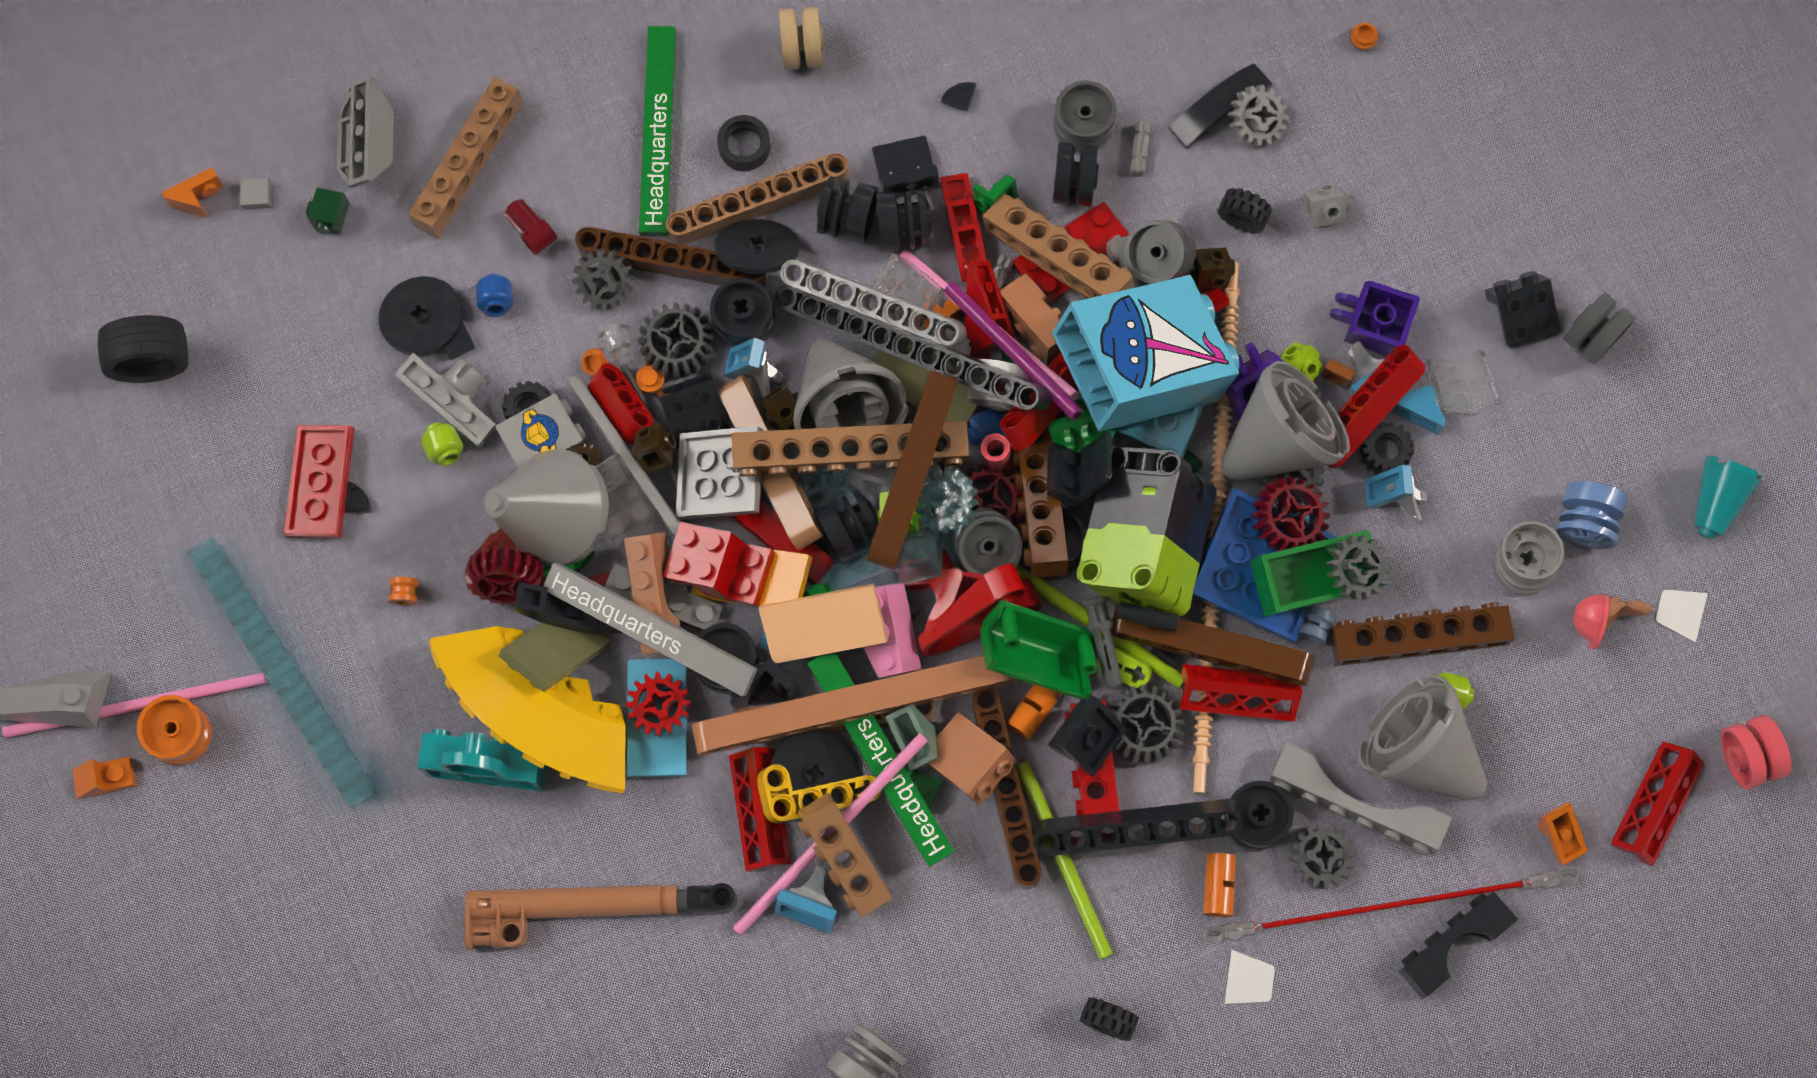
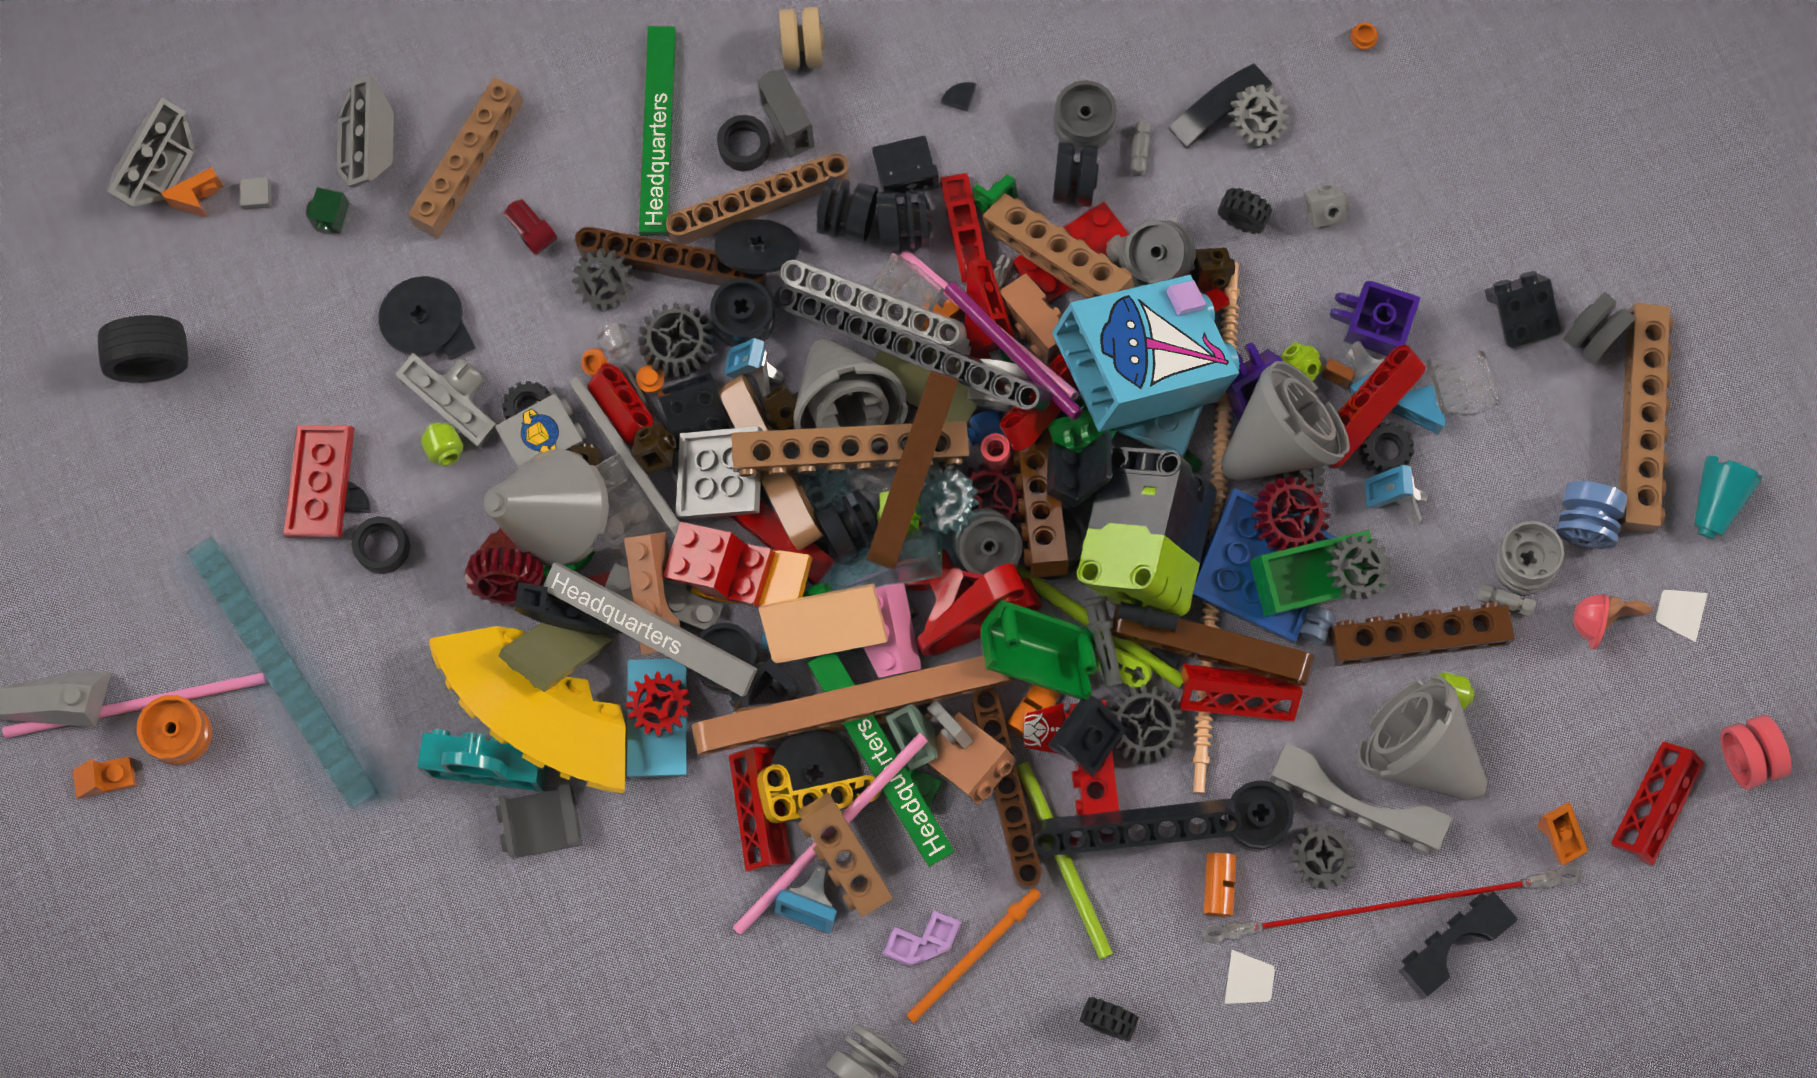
orange wheel [388,576,419,606] -> none
nougat piece [465,883,737,951] -> none
blue head [476,274,513,317] -> none
none -> light grey wedge [106,97,195,207]
none -> black tyre [351,516,410,574]
none -> dark grey panel [496,783,583,859]
none -> dark grey window [757,69,815,158]
none -> lavender tile [882,910,961,967]
none -> orange bar [906,887,1042,1024]
none -> light grey plate [927,700,973,749]
none -> red sticker [1024,703,1064,755]
none -> lavender tile [1166,280,1206,316]
none -> light grey axle [1477,583,1536,616]
none -> medium nougat brick [1618,302,1673,533]

